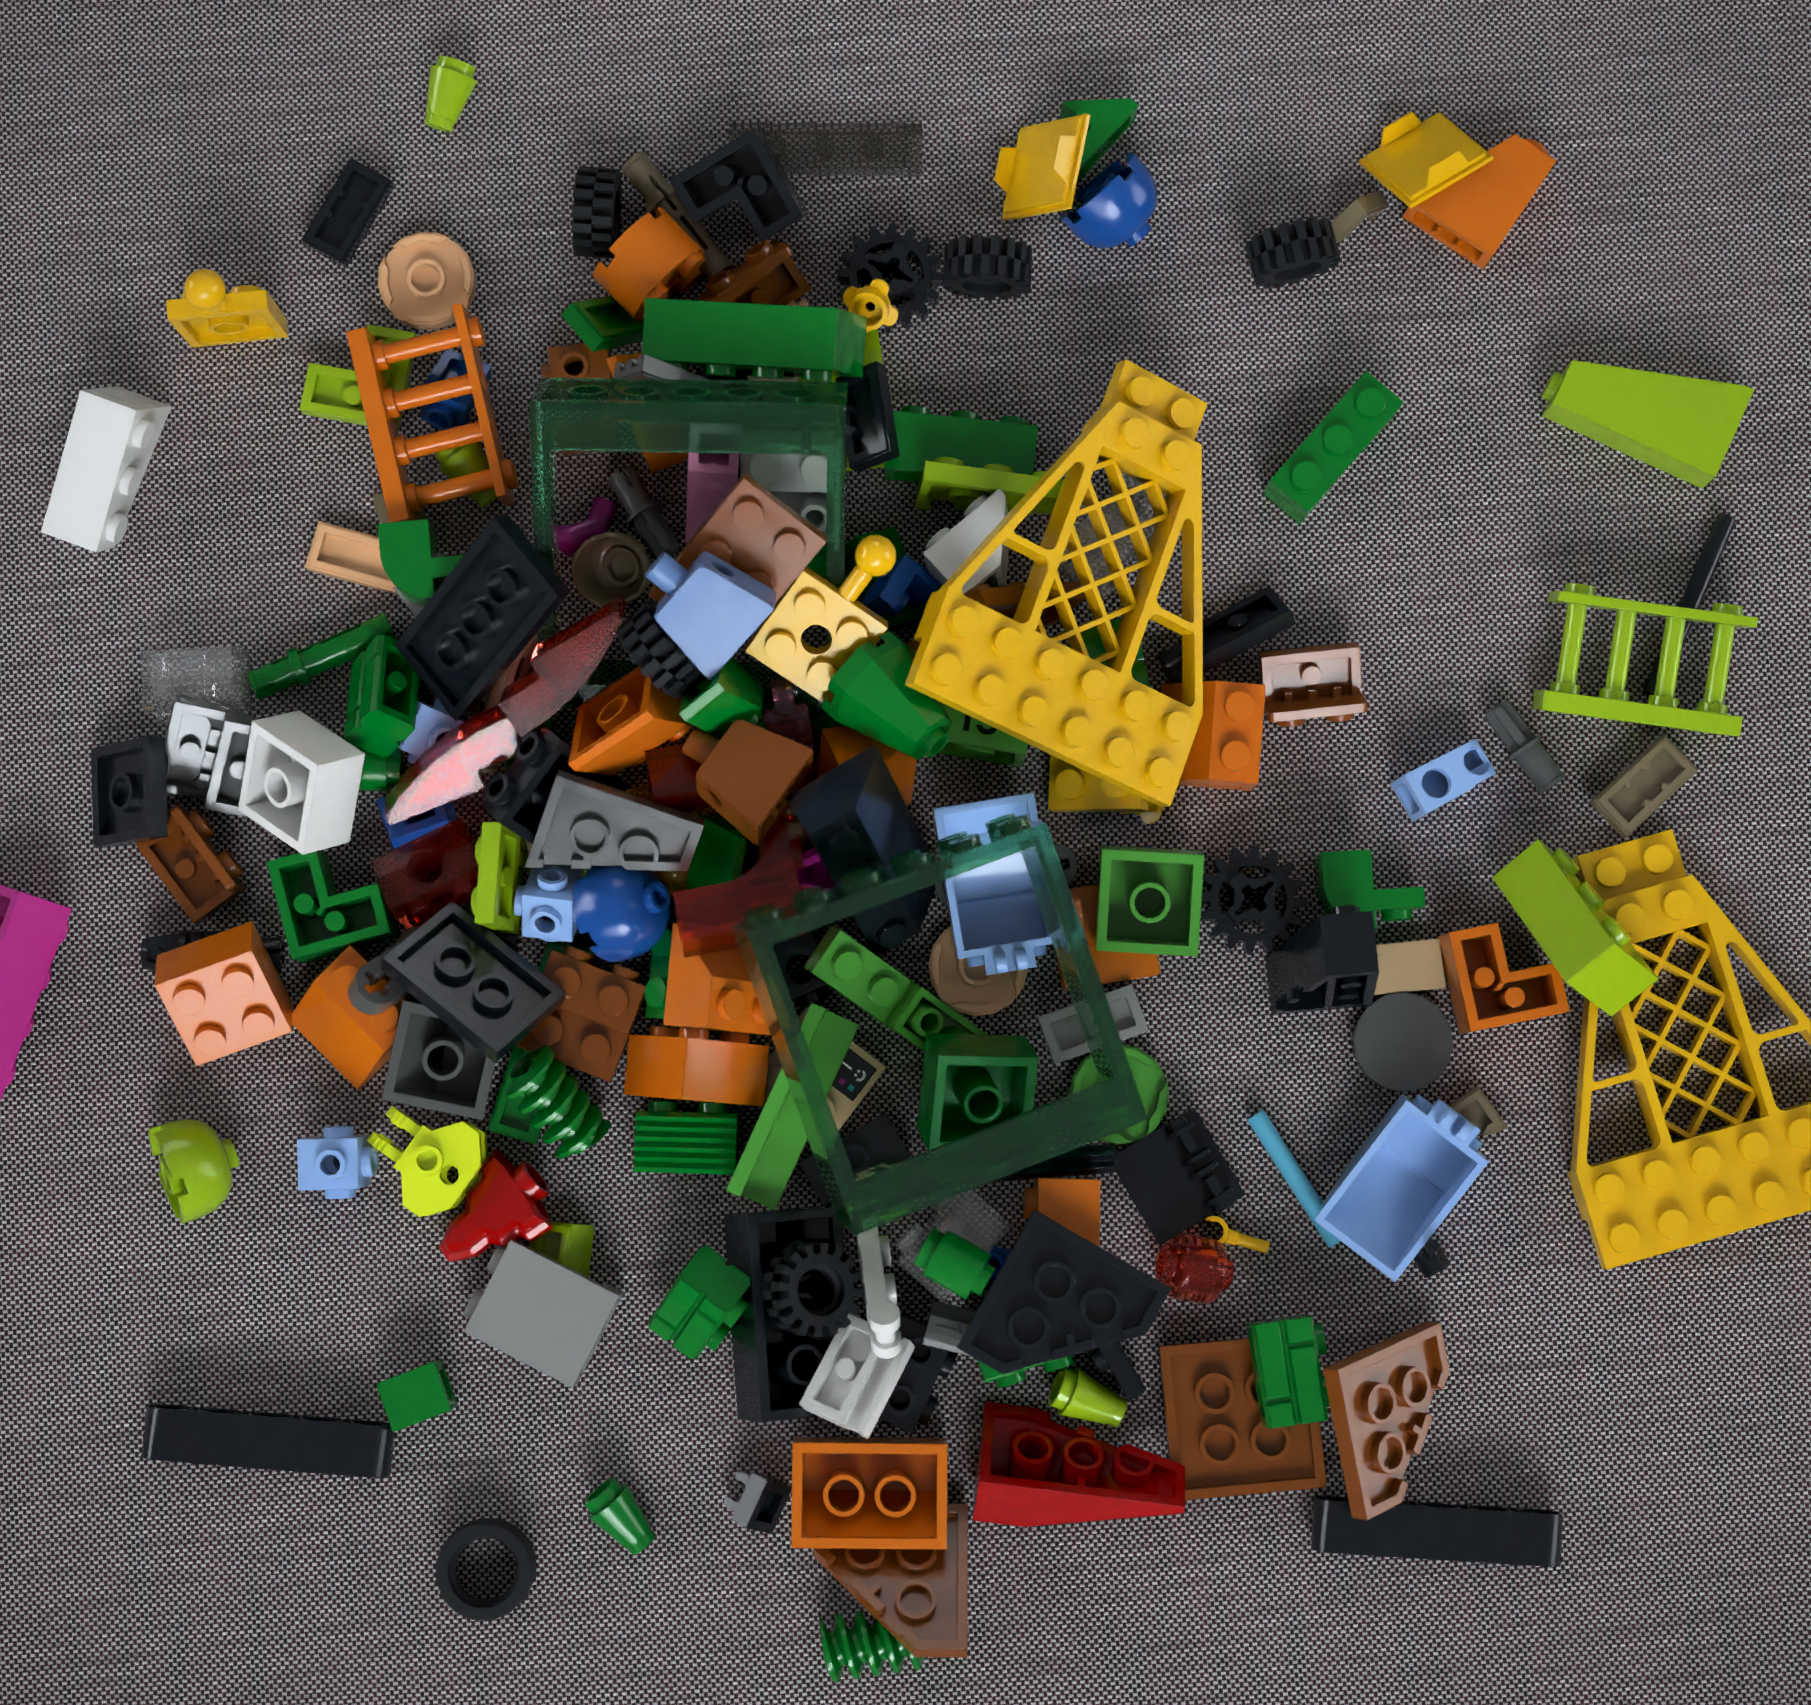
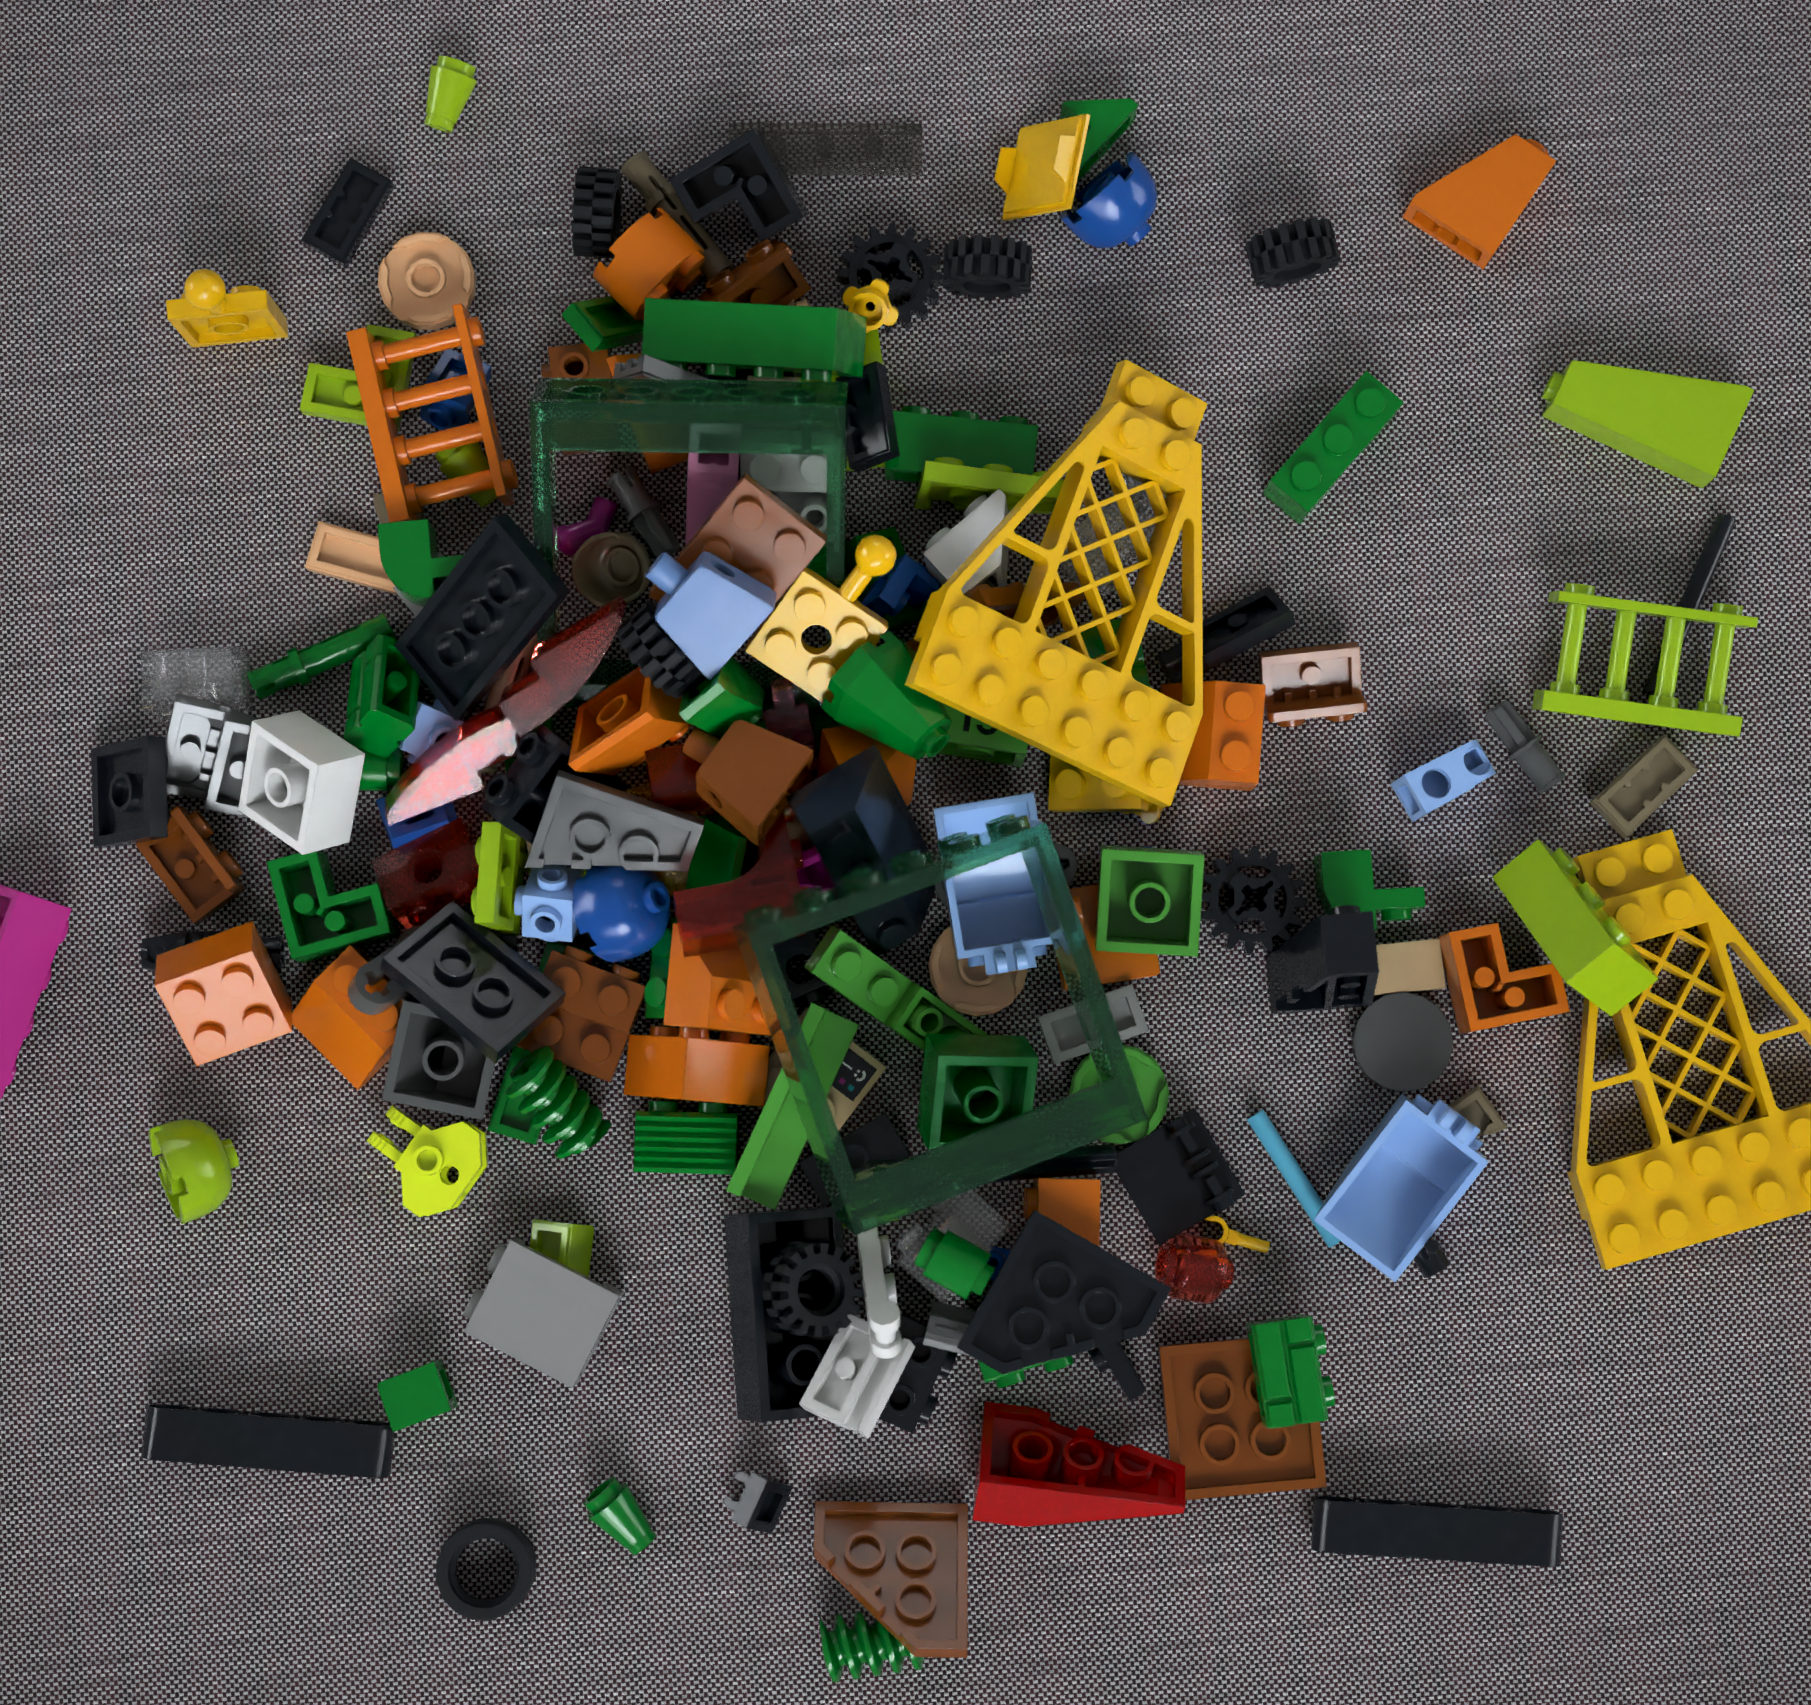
white wedge [41,386,172,552] -> none
light blue brick [297,1126,378,1199] -> none
red rock [439,1149,553,1262] -> none
green brick [648,1246,751,1360] -> none
orange slope [791,1437,948,1549] -> none
lime cone [1048,1367,1127,1427] -> none
dark orange plate [1323,1321,1450,1520] -> none
dark tan tile [1332,190,1389,242] -> none
yellow piece [1358,111,1493,209] -> none

